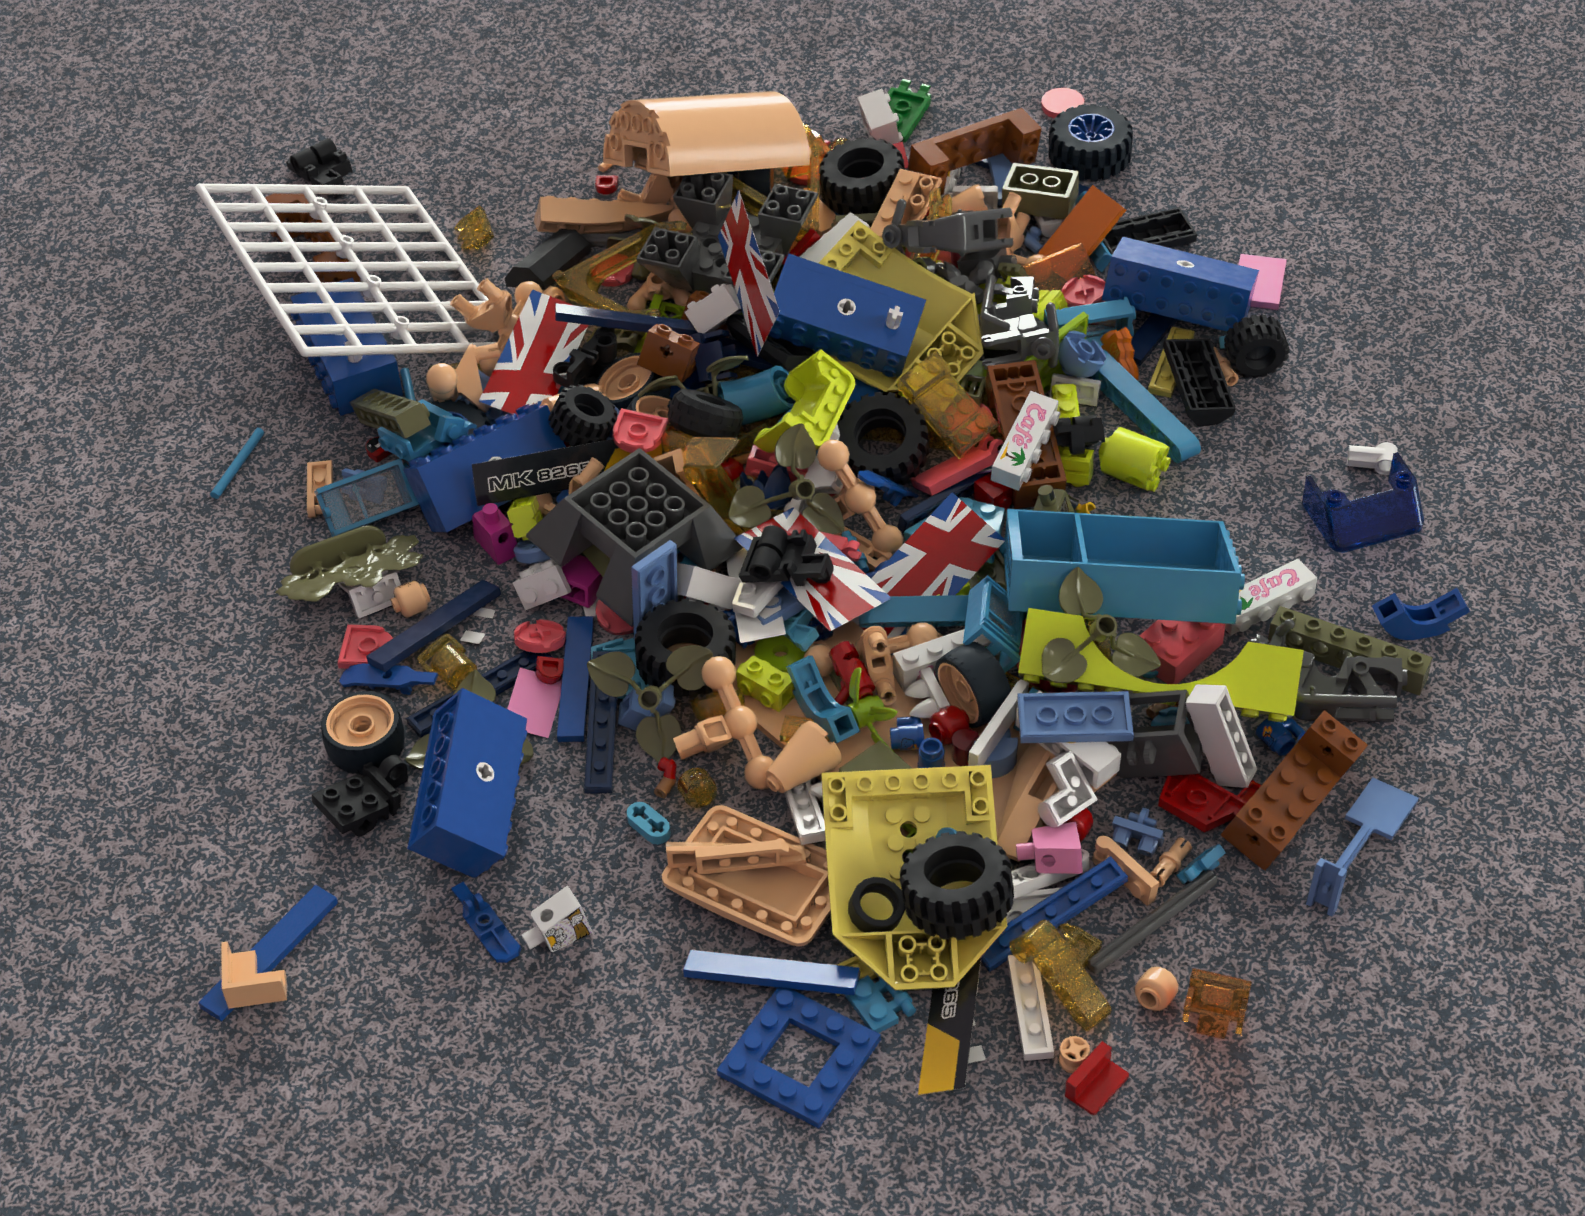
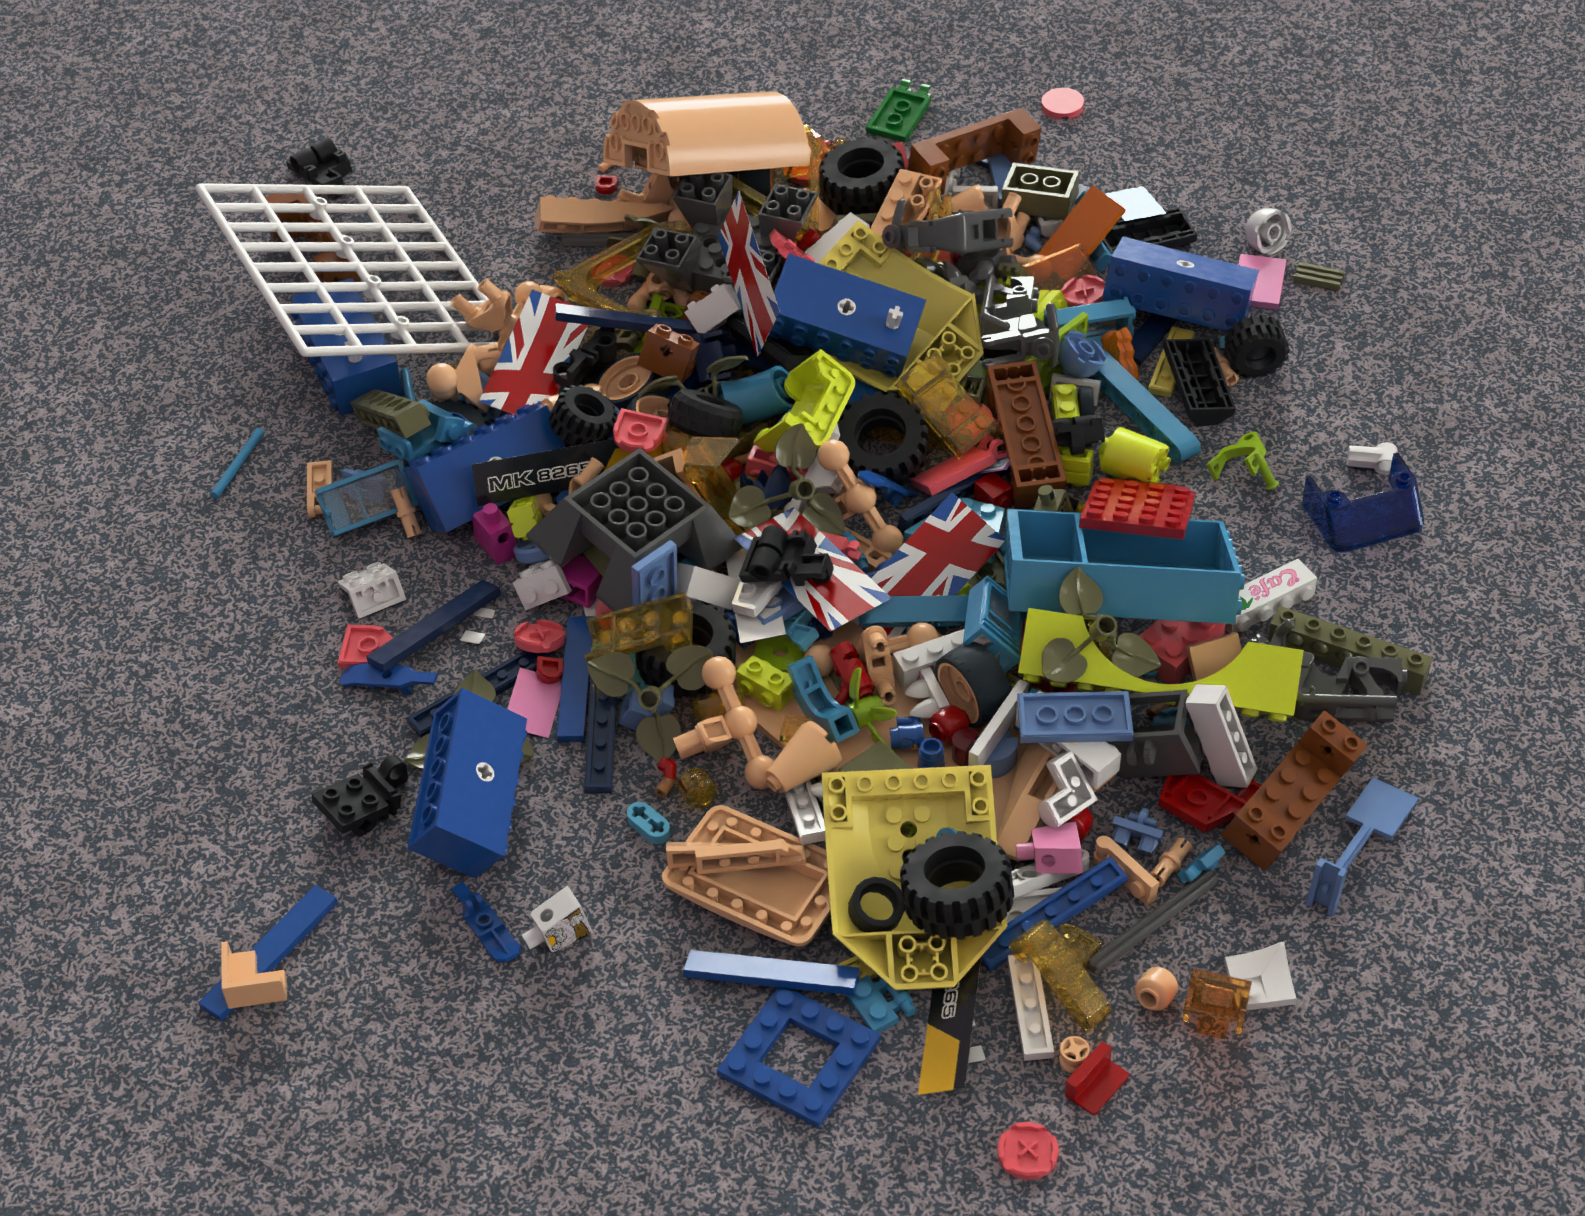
olive plant [275,525,423,602] -> none
wheel [321,691,404,774] -> none
tile [366,437,392,463] -> none
light nougat head [390,580,431,618] -> none
clear yellow piece [417,634,477,690] -> none
clear yellow plate [454,205,494,250] -> none
black piece [505,229,591,290] -> none
white container [857,89,903,144] -> none
white brick [991,391,1060,491] -> none
black wheel [1048,104,1133,182] -> none
blue piece [1256,718,1306,756] -> none
blue arch [1372,588,1471,640] -> none
none -> light nougat pin [390,486,422,538]
none -> clear yellow piece [585,592,693,662]
none -> coral tile [769,228,815,262]
none -> coral tile [997,1122,1059,1180]
none -> black bush [1077,386,1094,416]
none -> red plate [1079,478,1196,540]
none -> sticker [1106,187,1166,221]
none -> light nougat tile [1186,632,1242,682]
none -> lime piece [1206,432,1279,490]
none -> white plate [1224,942,1297,1011]
none -> white cylinder [1245,208,1291,255]
none -> olive tile [1293,262,1344,291]

